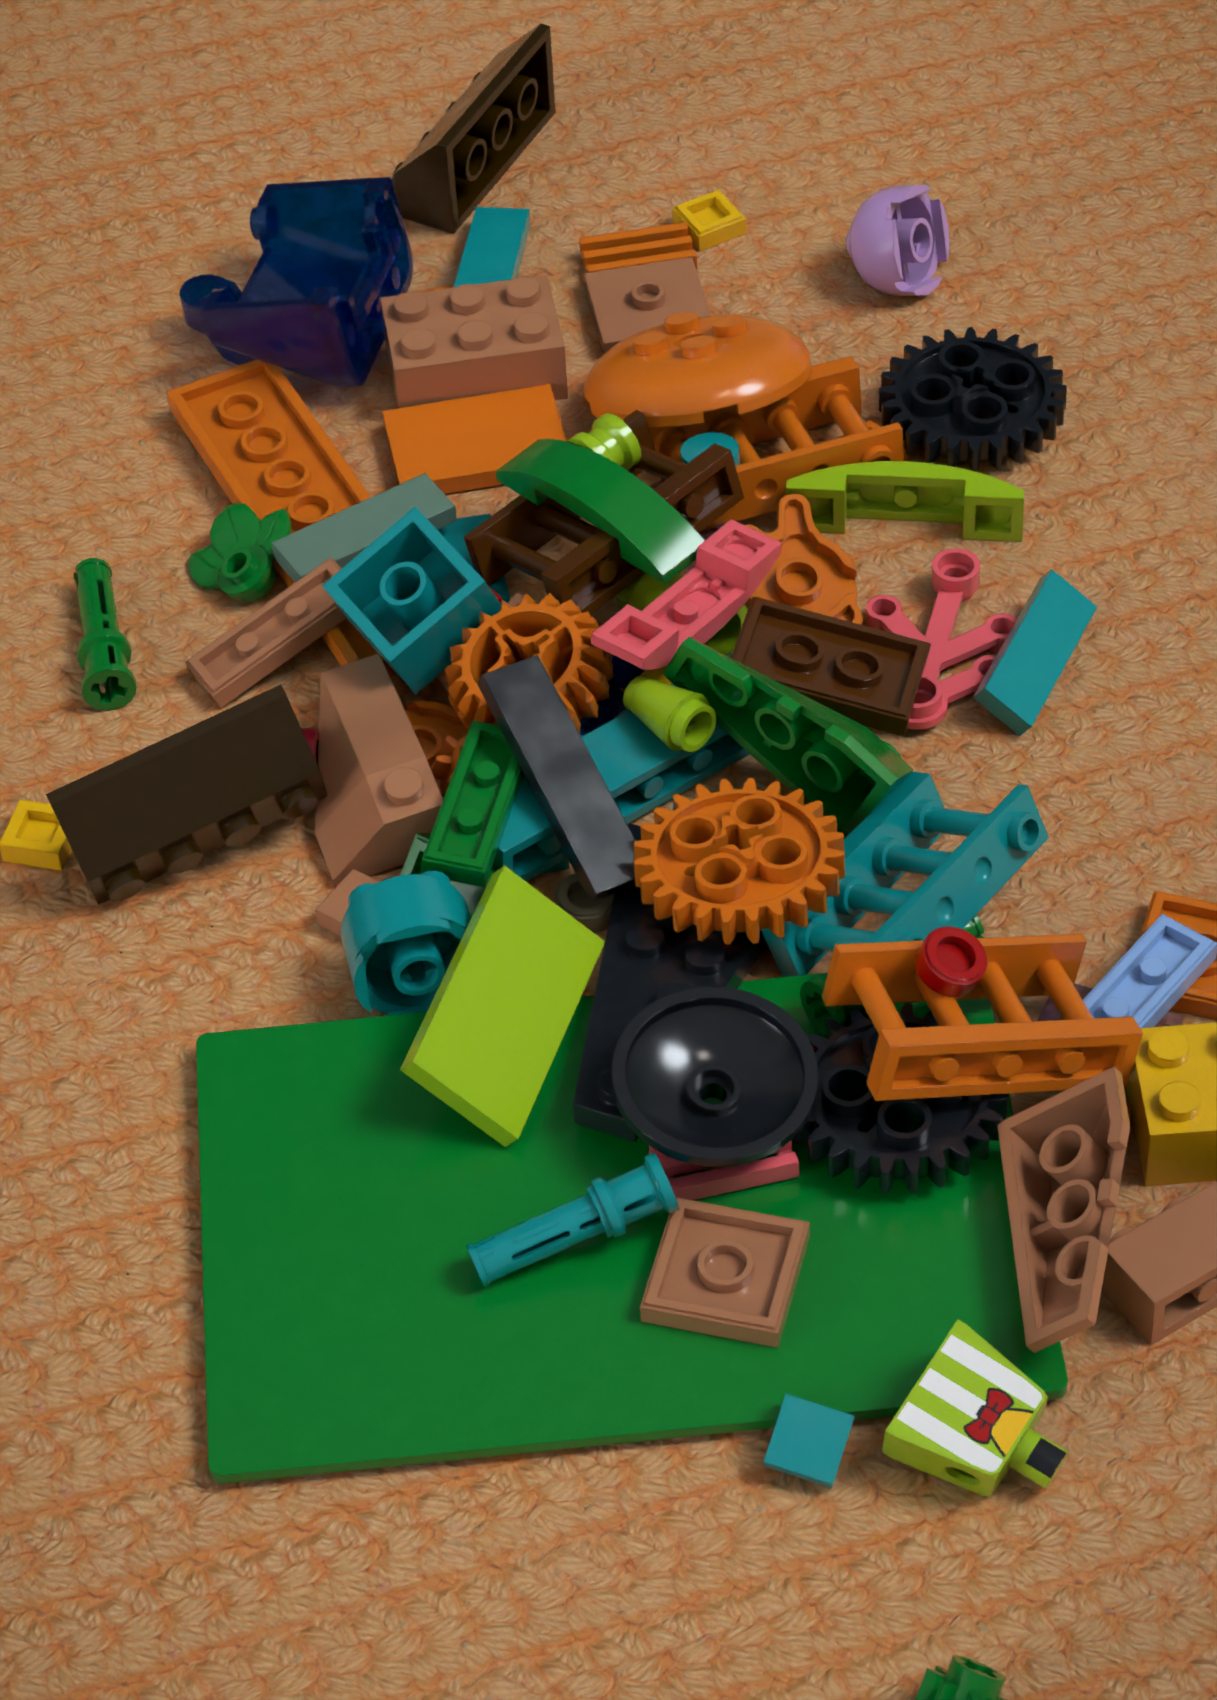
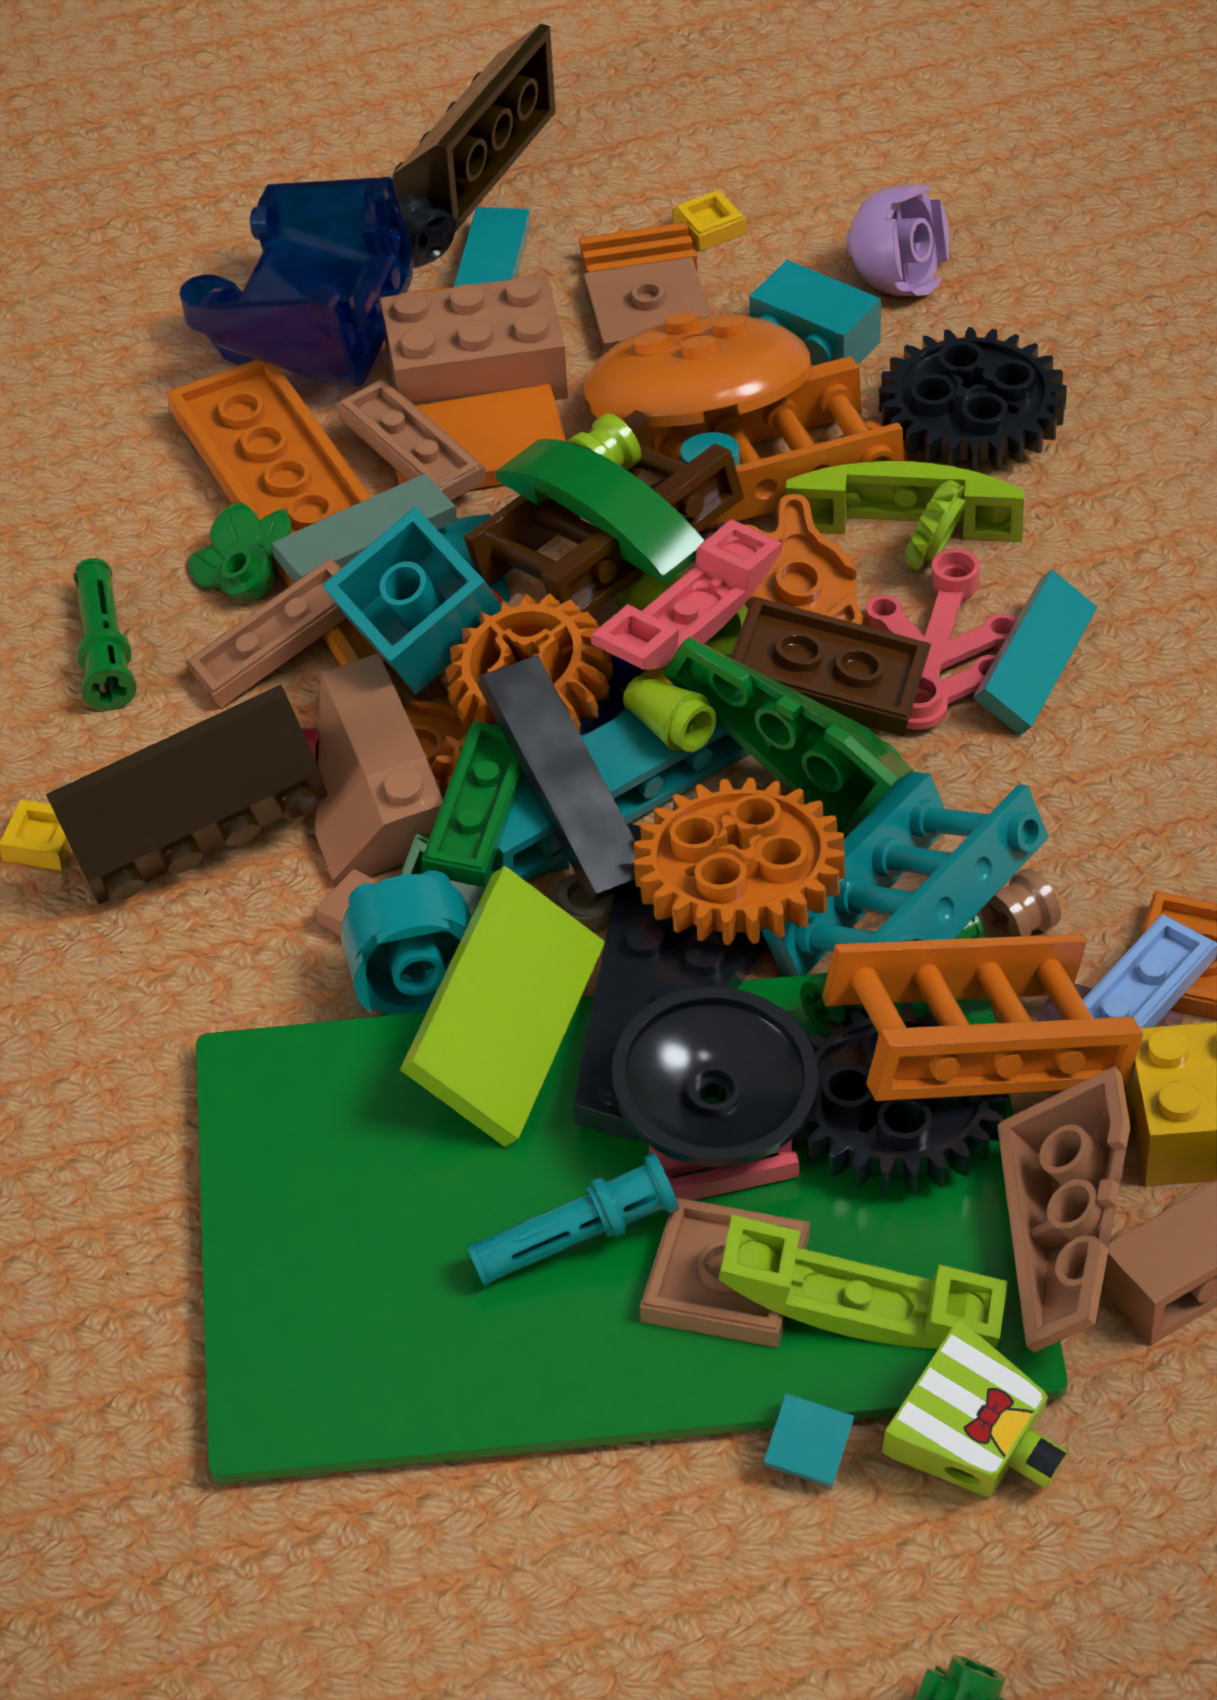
red tile [915,926,987,997] -> none
none -> nougat tile [336,379,486,501]
none -> black wheel [386,194,456,262]
none -> lime slope [718,1214,1008,1349]
none -> teal brick [749,260,881,366]
none -> lime gear [905,479,966,571]
none -> nougat wheel [980,868,1061,937]

